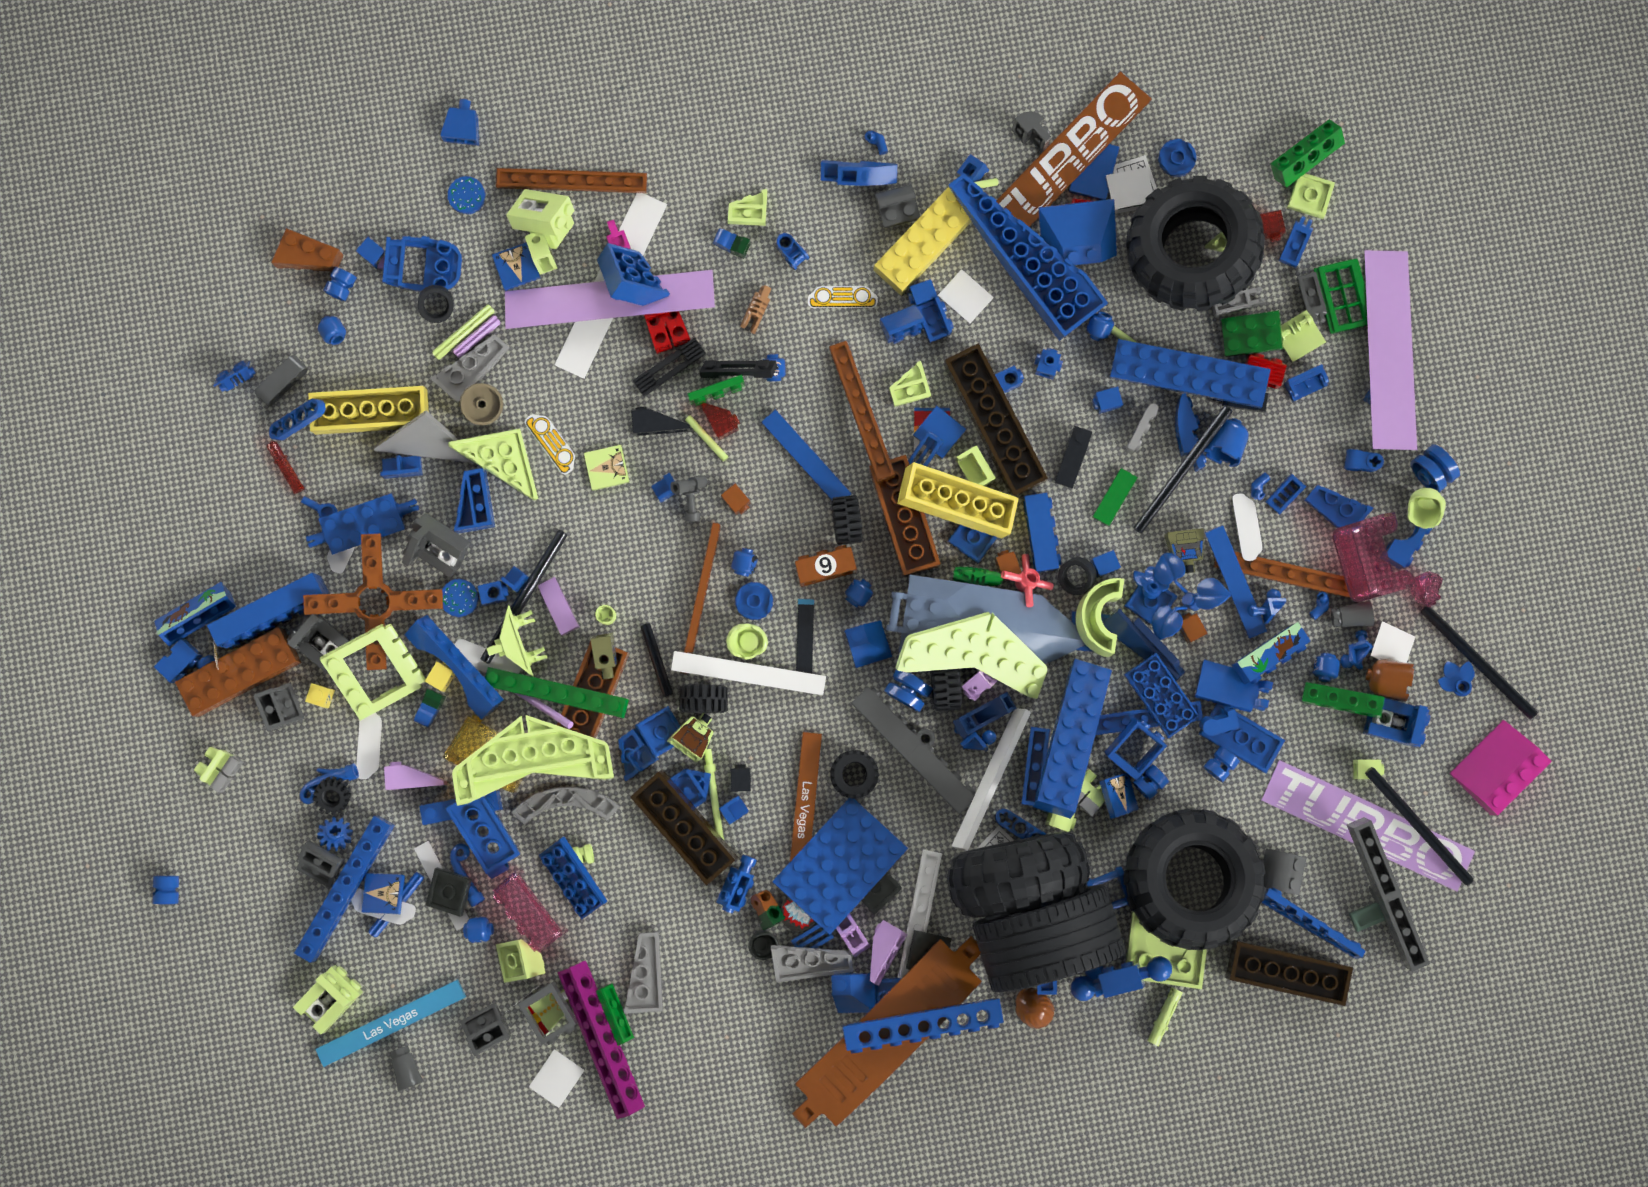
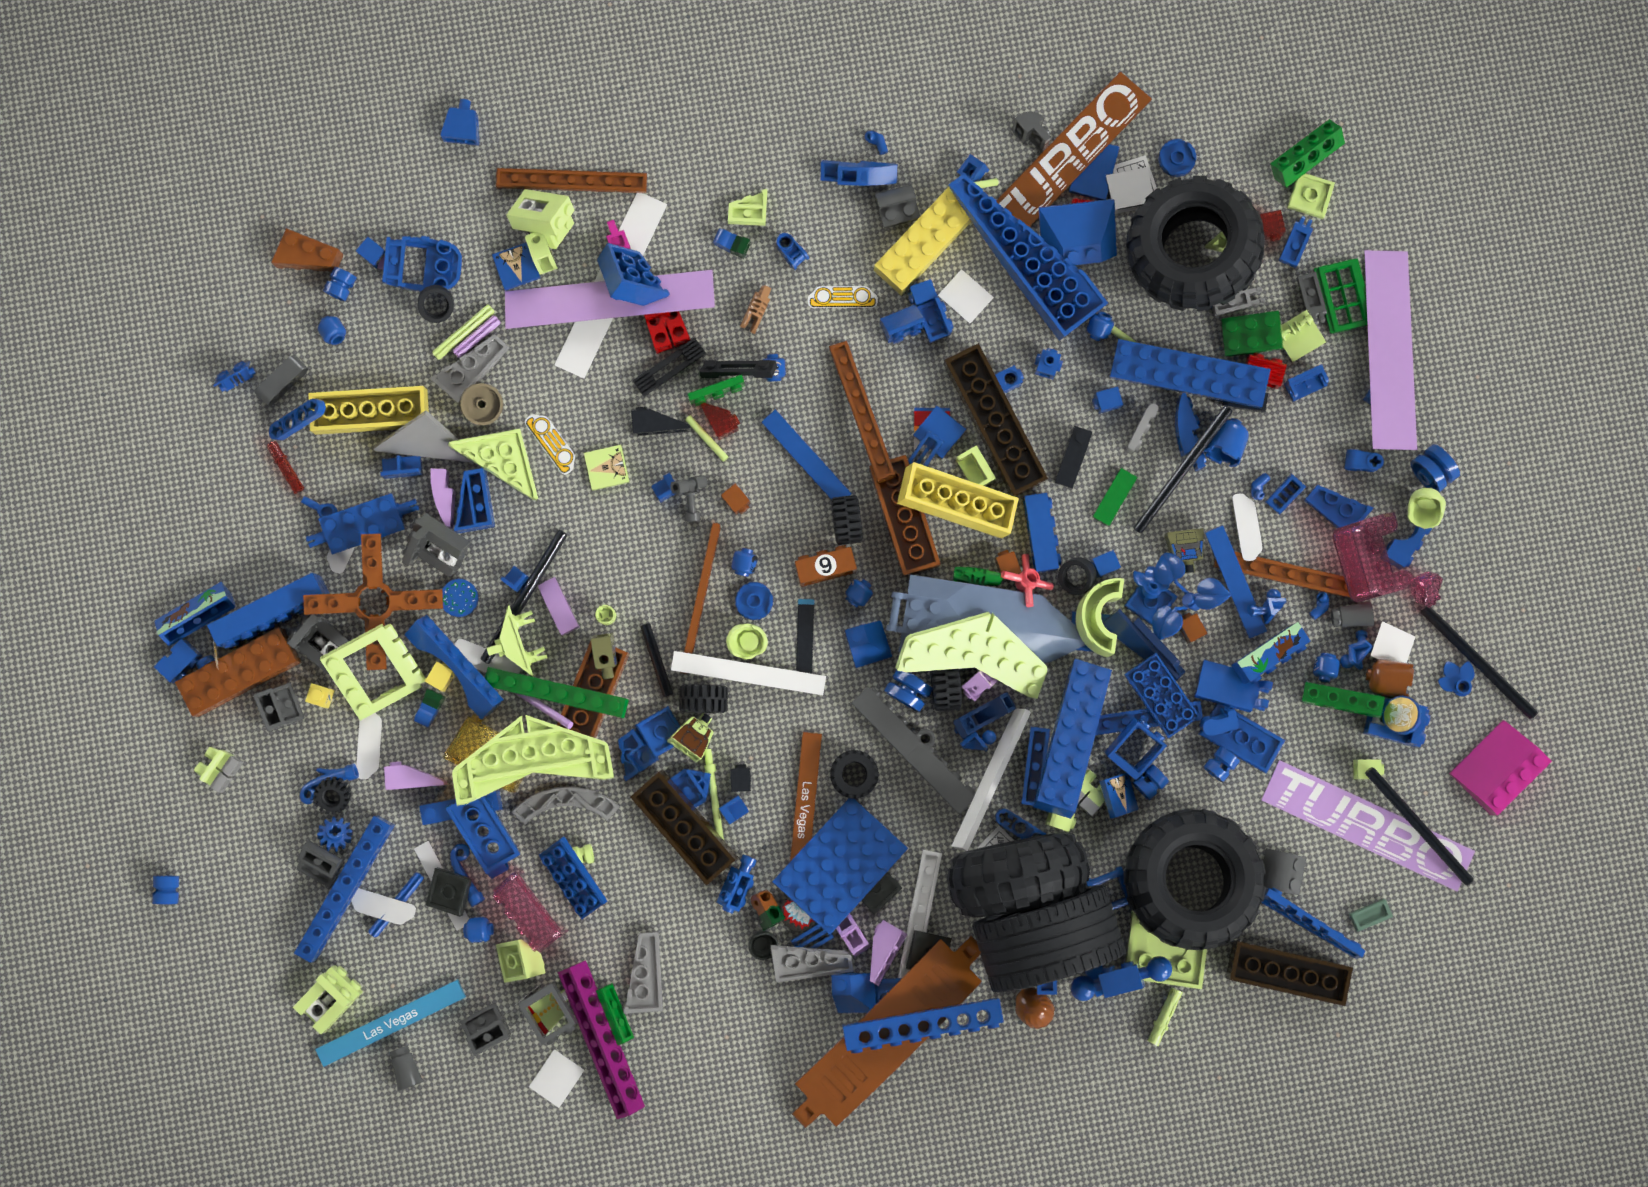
blue tile [362,873,405,915] -> none
blue tile [448,176,486,214] -> none
blue brick [478,581,509,606] -> none
yellowish green wing [889,361,931,407] -> none
blue tile [947,525,997,564] -> none
dark grey hinge [1346,817,1430,972] -> none
none -> lavender slope [431,468,456,529]
none -> tile [1382,696,1422,735]

